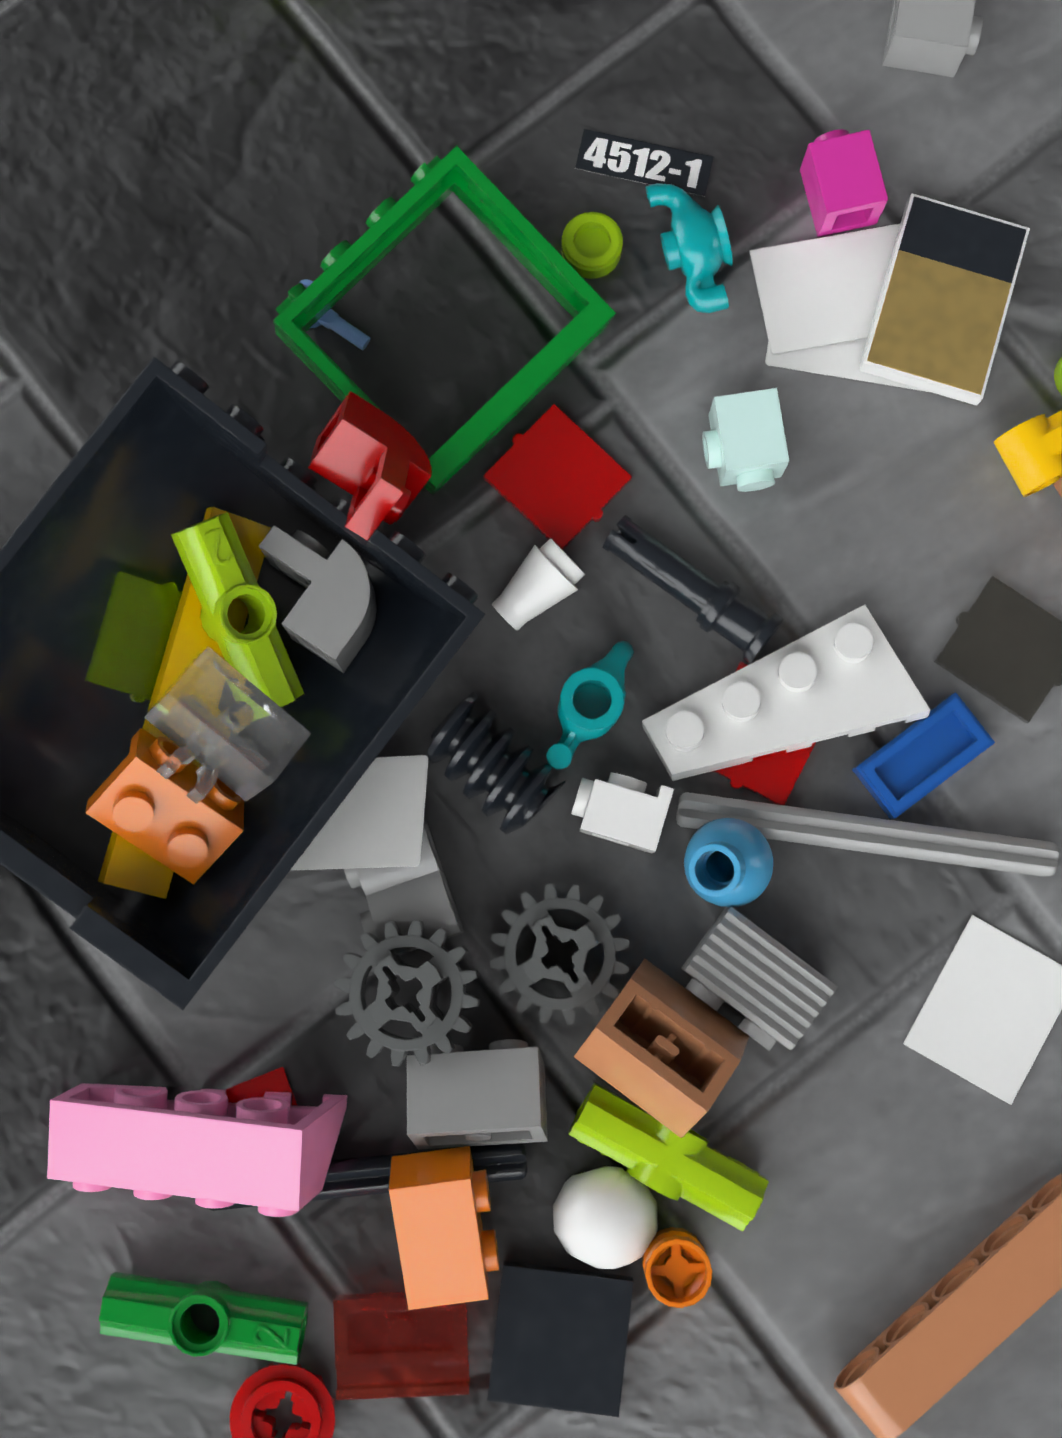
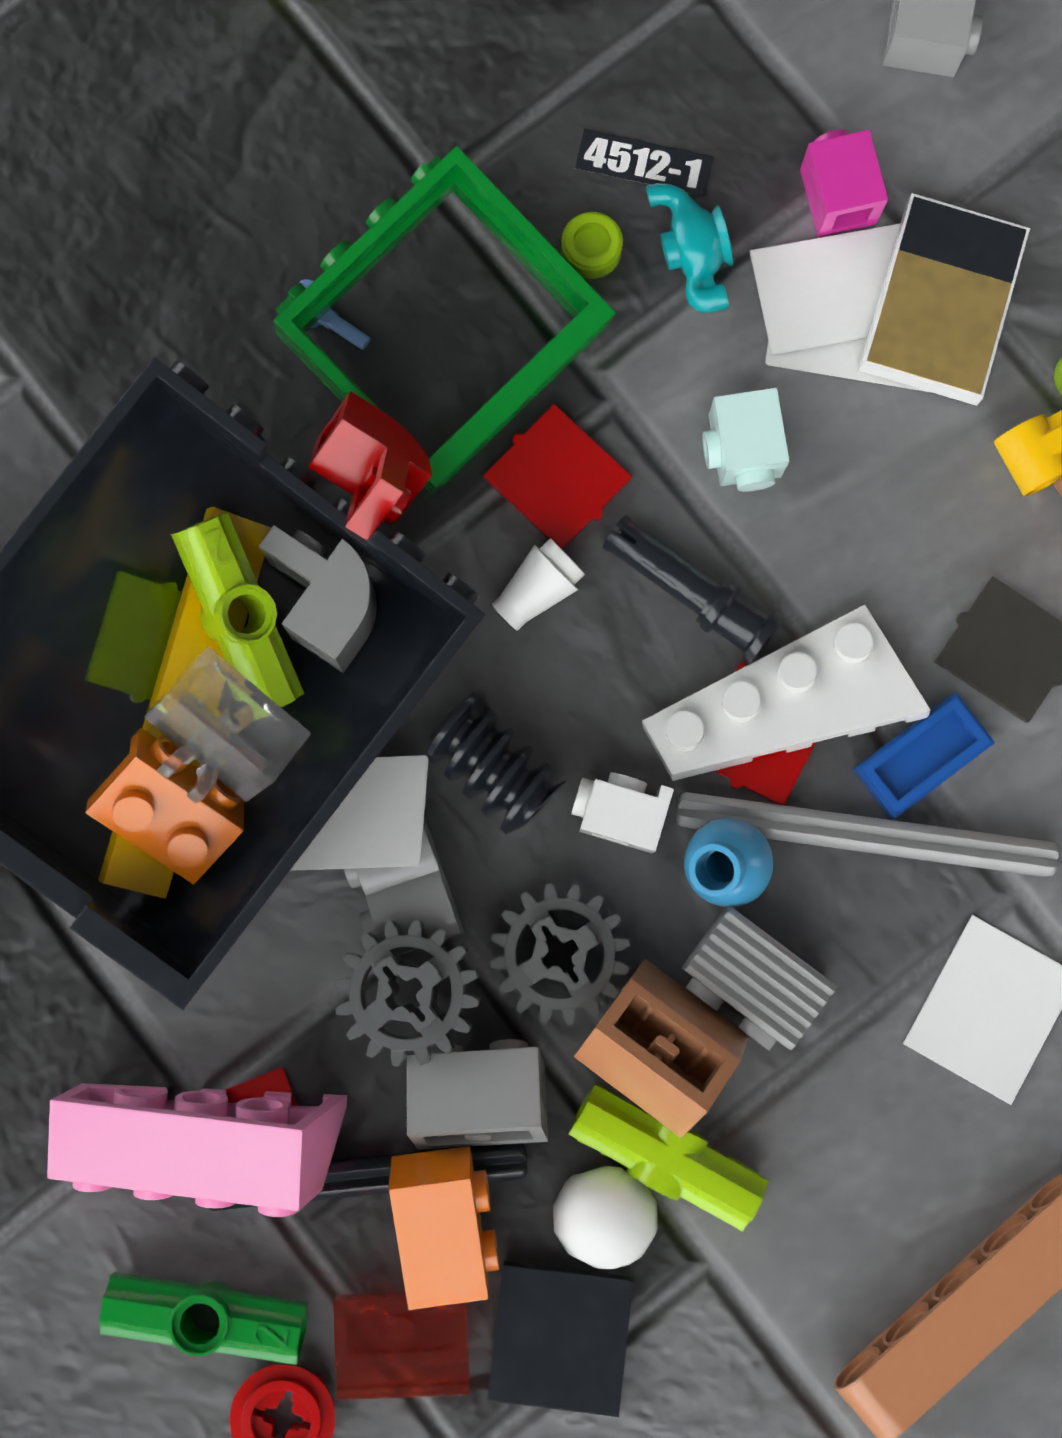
teal piece [547,641,634,770] -> none
orange wheel [642,1227,713,1308] -> none

